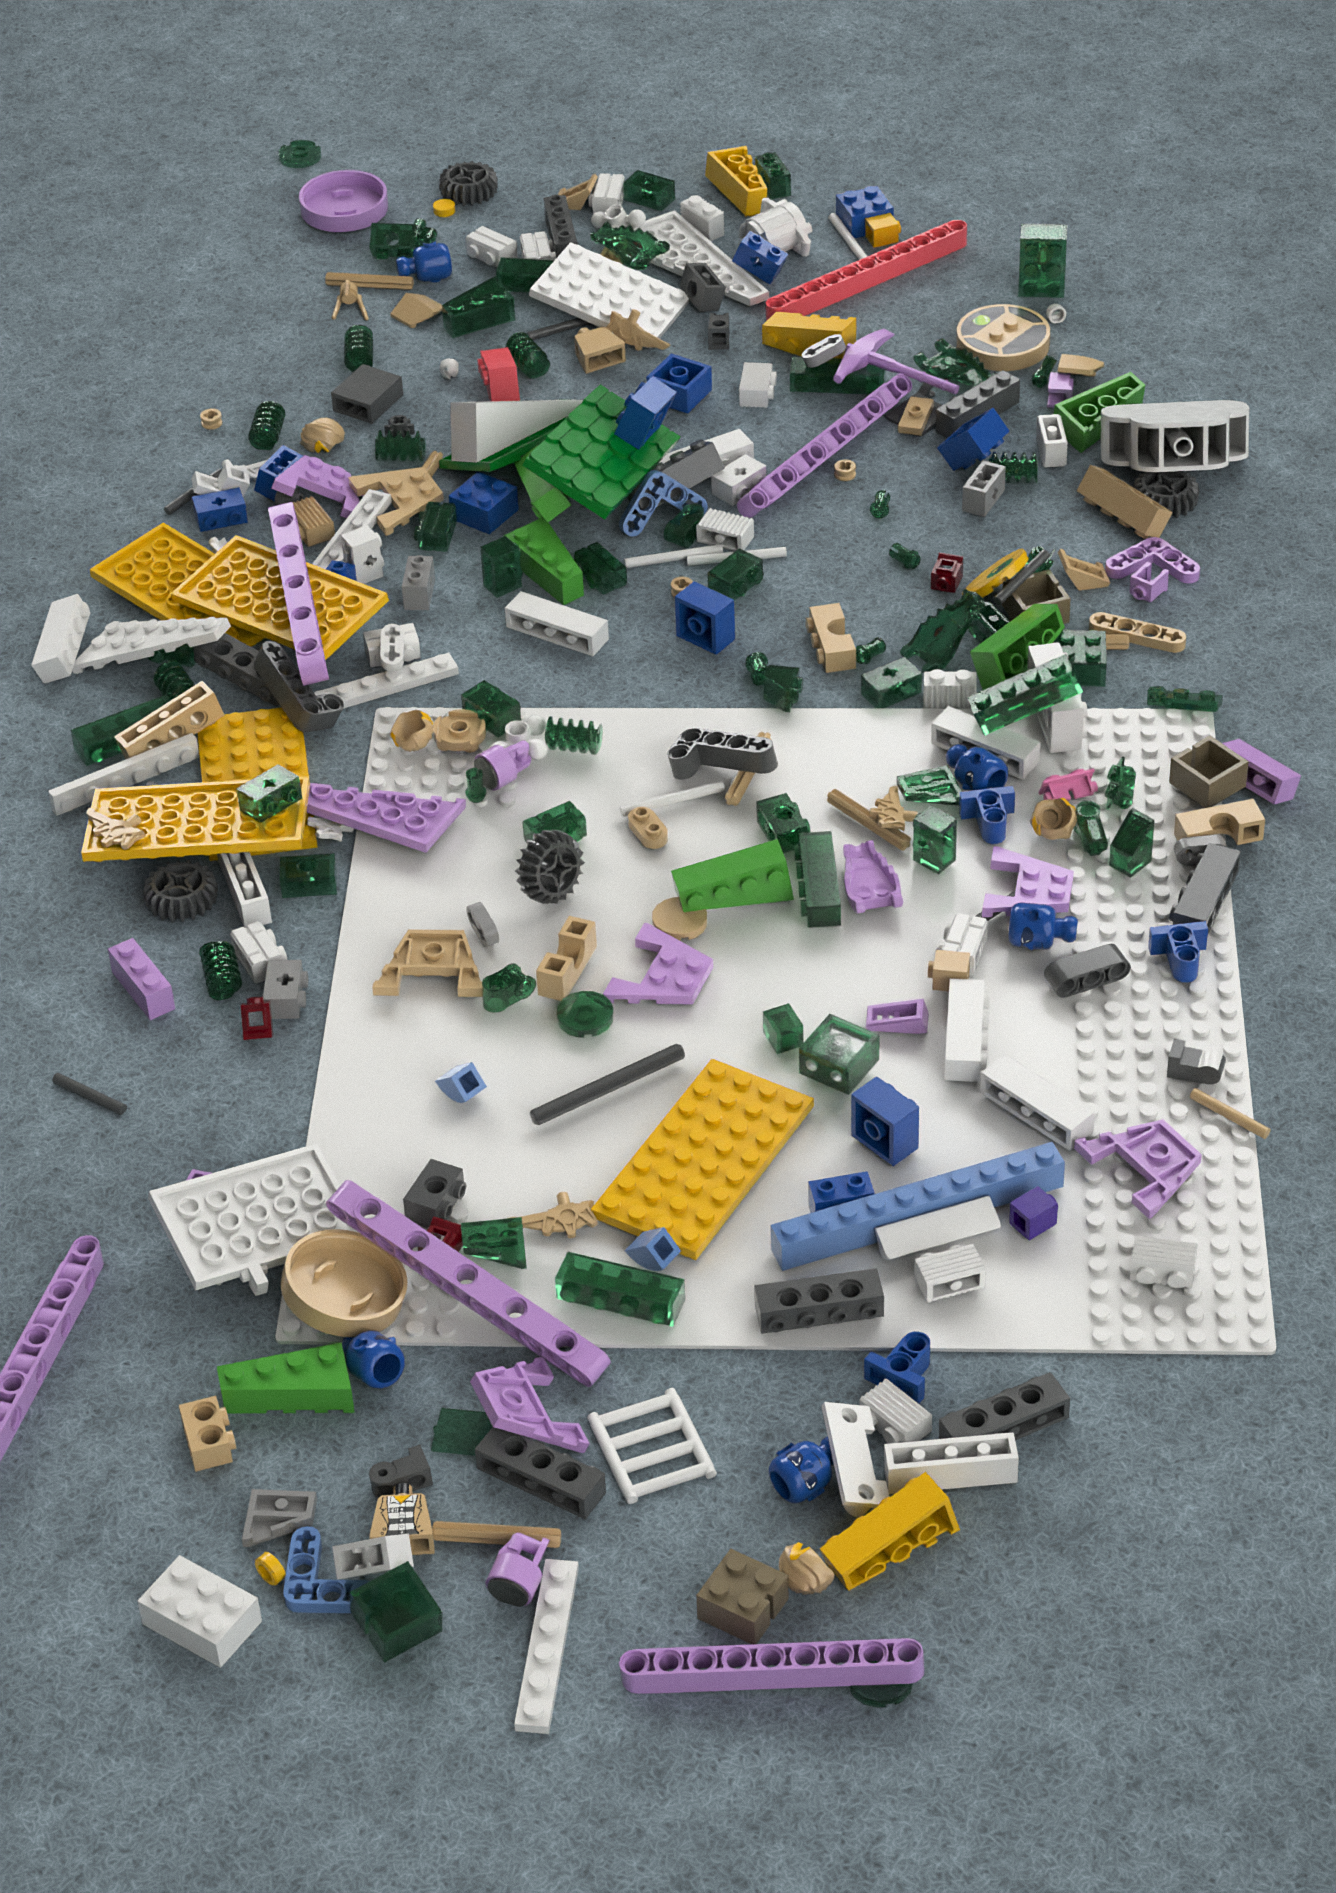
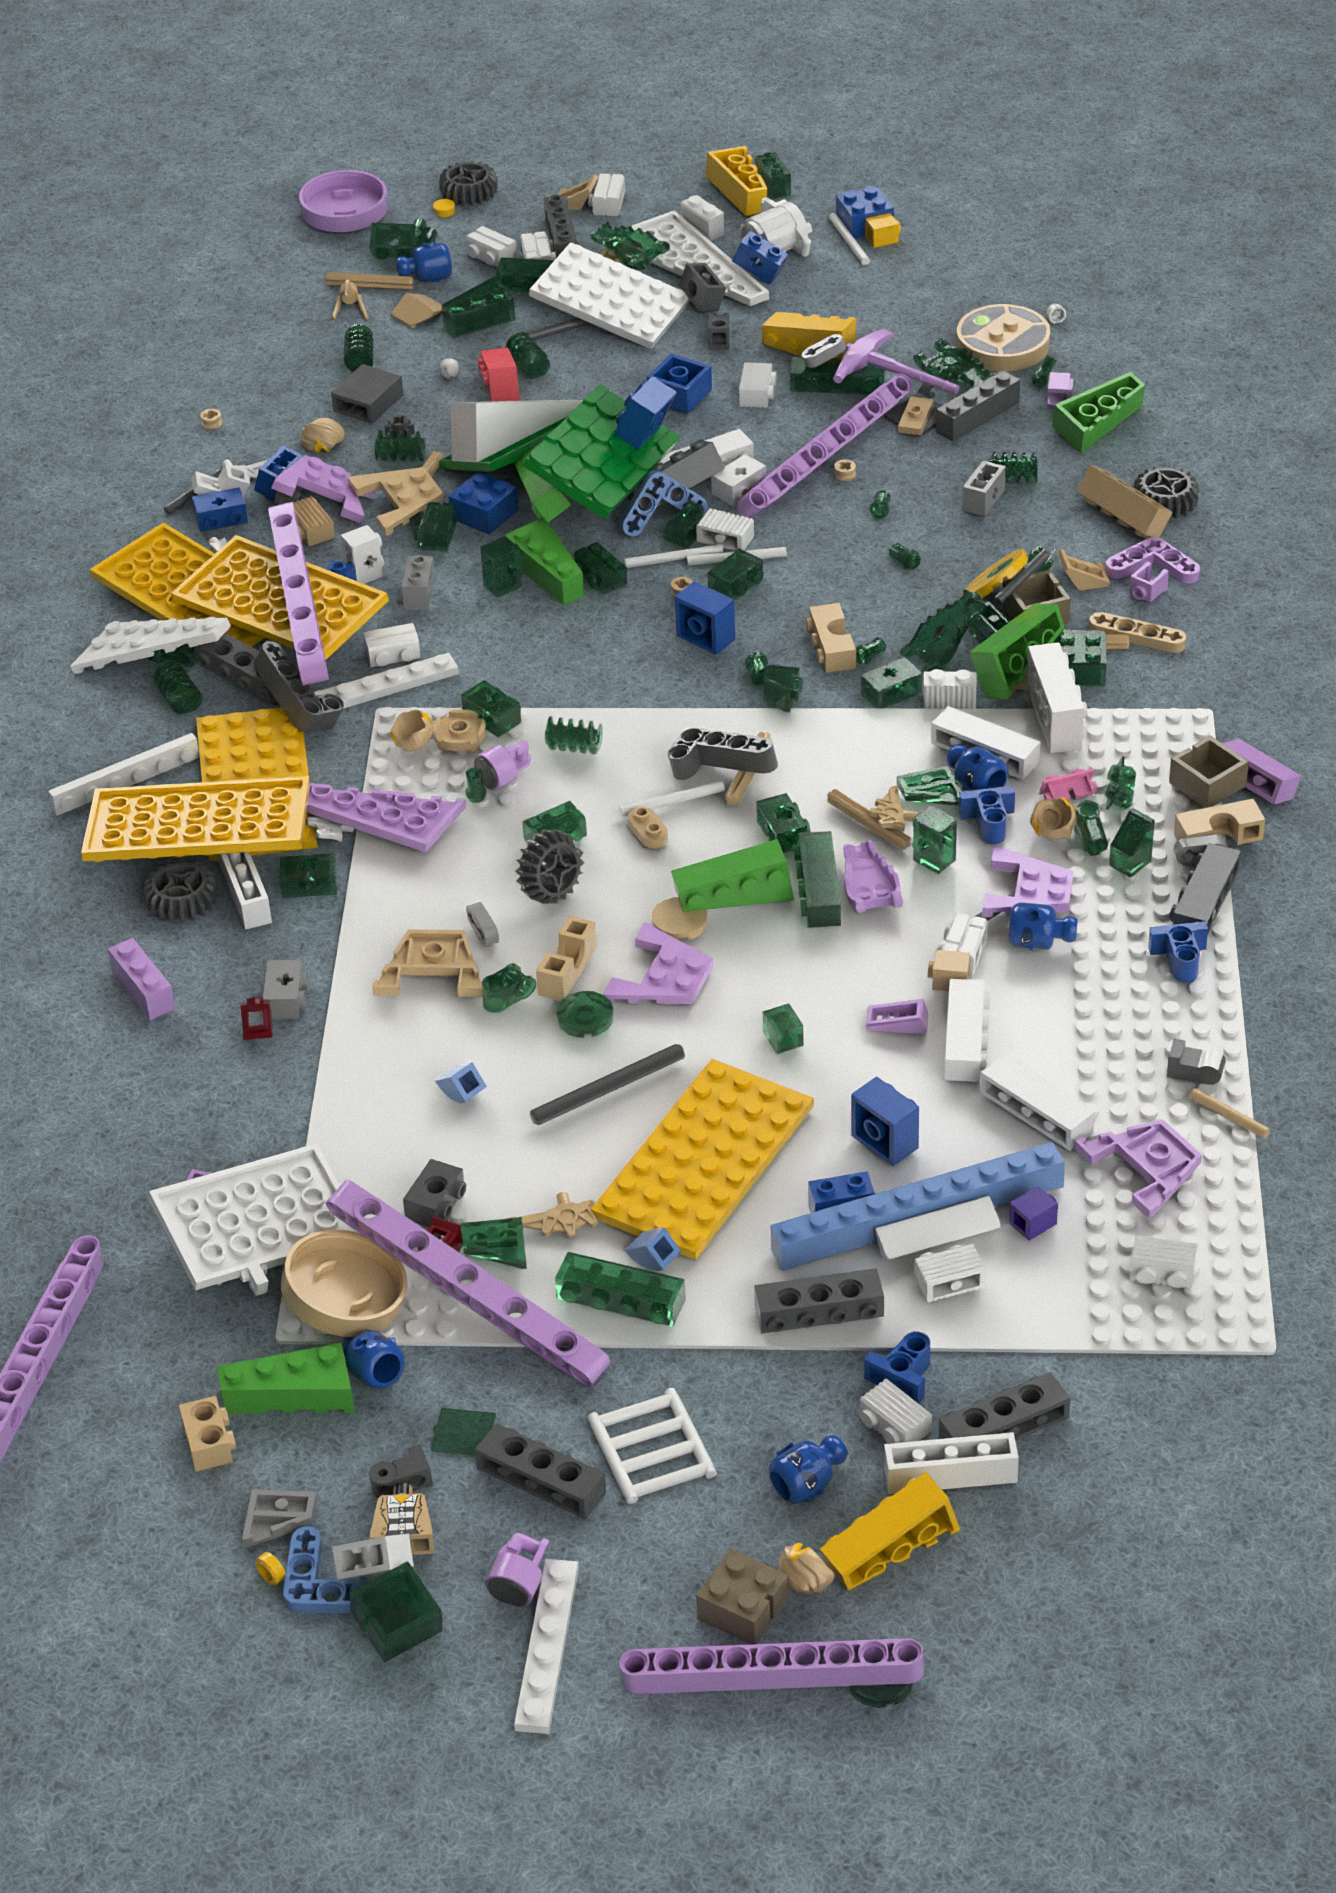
white brick [31,594,90,683] -> none
dark grey bar [52,1073,127,1115] -> none
clear green brick [71,694,171,766] -> none
tan piece [87,807,146,850] -> none
tan brick [114,681,224,759] -> none
white brick [137,1555,262,1668] -> none
clear green piece [199,941,242,1001] -> none
white brick [230,921,287,984] -> none
clear green brick [236,764,303,823] -> none
clear green piece [248,401,286,450] -> none
clear green tile [279,140,321,168] -> none
white plate [313,489,392,569] -> none
white beam [380,624,404,672] -> none
tan axle [432,1521,561,1548] -> none
lavender wing [470,1357,590,1453] -> none
white piece [490,715,548,760] -> none
white brick [505,592,609,656] -> none
tan torso [574,327,626,374] -> none
white piece [591,204,646,244] -> none
tan piece [606,309,670,351] -> none
clear green brick [624,170,675,211] -> none
coral beam [766,220,967,321] -> none
clear green piece [799,1013,880,1095] -> none
white brick [822,1402,889,1517] -> none
dark red window [931,552,963,593] -> none
blue brick [937,408,1009,471] -> none
clear green brick [967,654,1083,735] -> none
clear green brick [1018,224,1067,298] -> none
white brick [1036,414,1068,467] -> none
dark grey beam [1044,943,1131,998] -> none
tan slope [1058,354,1104,377] -> none
white brick [1101,400,1249,472] -> none
clear green hinge [1147,686,1223,712] -> none

